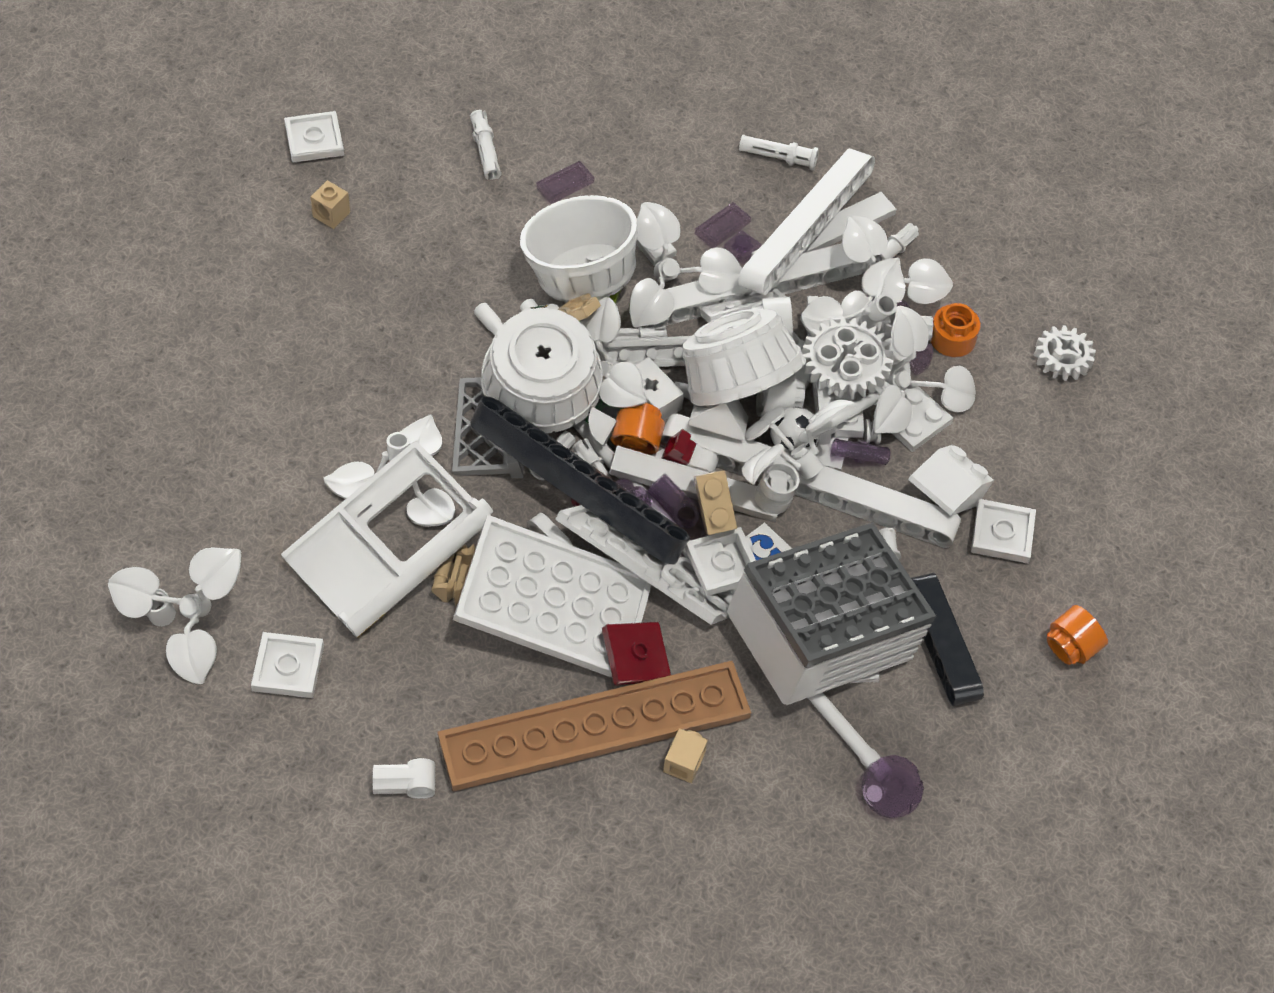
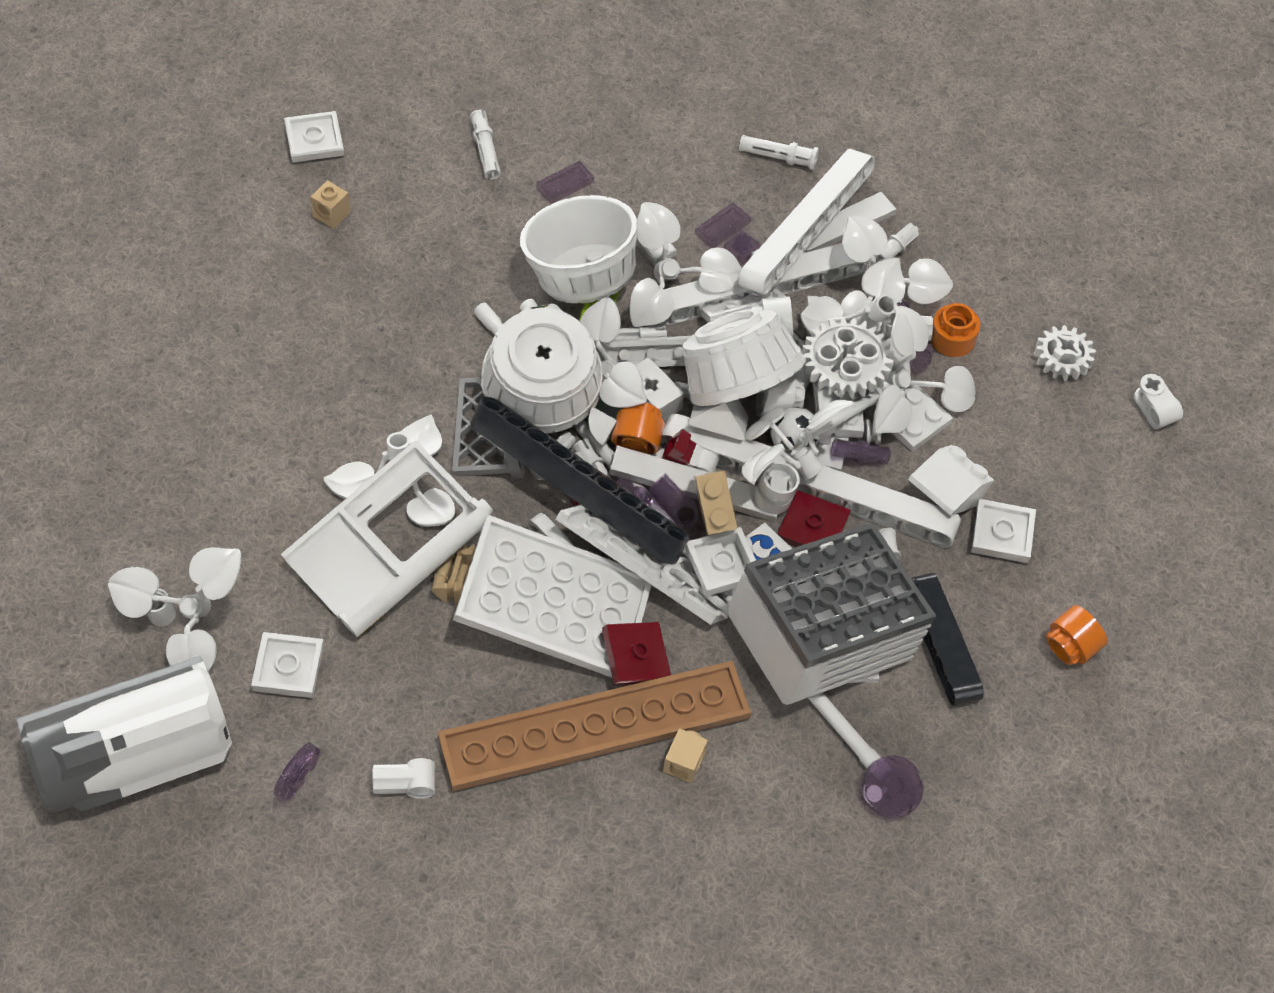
tan tile [558,293,601,321] -> none
none -> piece [16,656,232,814]
none -> clear purple tile [273,742,321,801]
none -> dark red plate [777,490,851,547]
none -> white piece [1134,374,1183,429]

